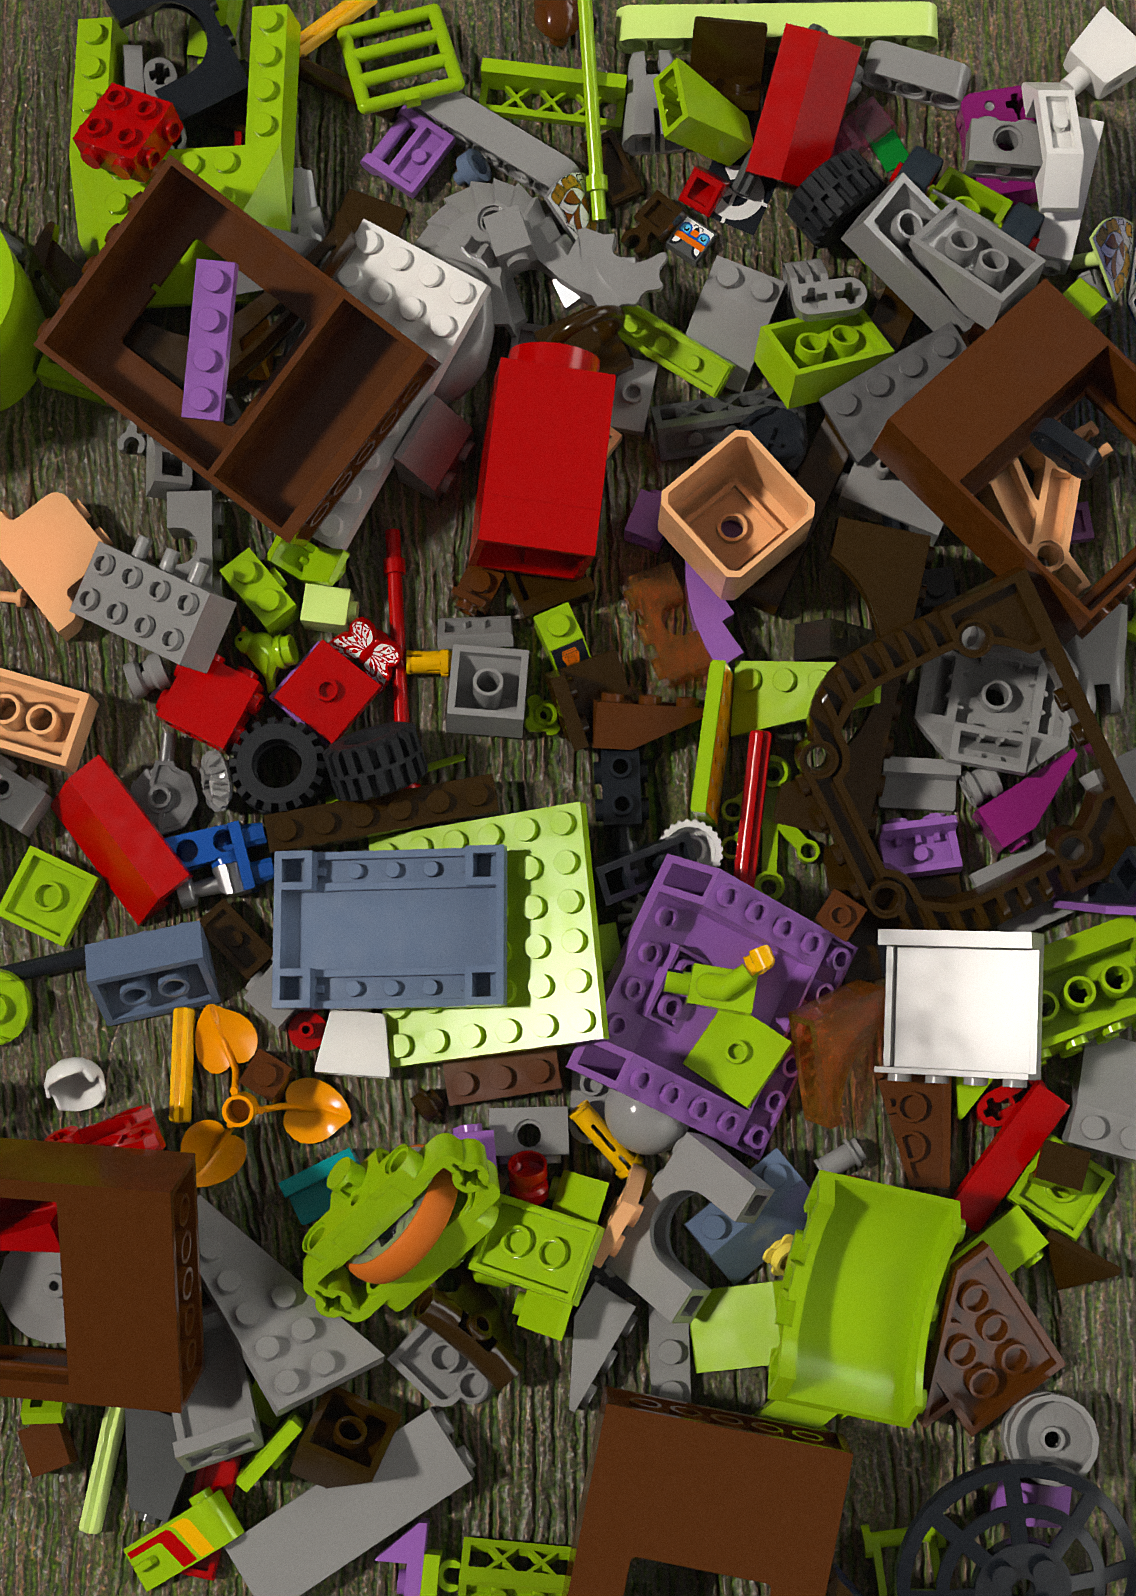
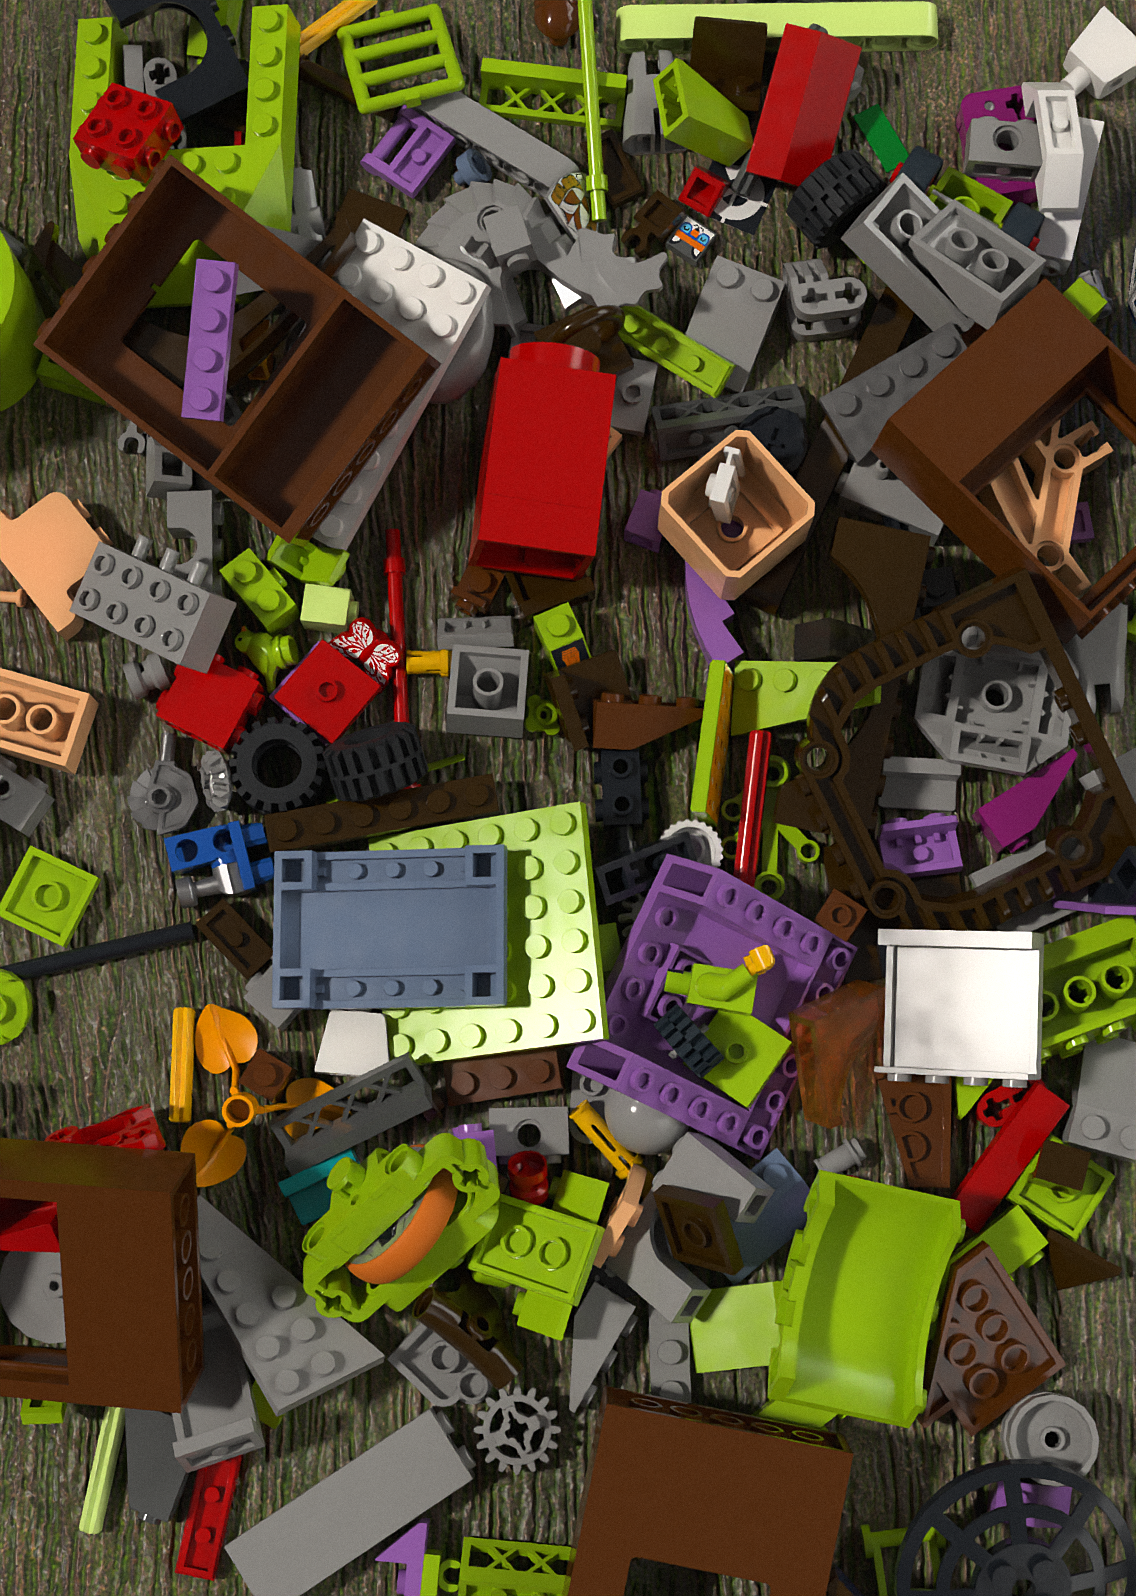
reddish brown brick [17,1417,79,1478] -> none
white hair [44,1057,106,1112] -> none
red slope [50,754,193,926] -> none
sand blue slope [85,920,221,1026] -> none
lime door [123,1486,245,1592] -> none
lime plate [236,1409,307,1493] -> none
red tile [288,1011,327,1051] -> none
dark brown slope [290,1386,402,1489] -> none
slope [393,394,477,502] -> none
clear orange arch [623,561,711,689] -> none
lime slope [754,309,895,409] -> none
light yellow plate [763,1234,794,1276] -> none
clear pink slope [832,96,896,157] -> none
light grey beam [862,40,972,110] -> none
light grey wheel [958,768,1004,808] -> none
black beam [1029,418,1103,480] -> none
shield [1070,216,1133,302] -> none
none -> dark grey fence [270,1052,432,1176]
none -> light grey gear [474,1384,561,1475]
none -> black wheel [653,1004,724,1079]
none -> dark brown plate [653,1184,744,1276]
none -> white plate [705,446,745,524]

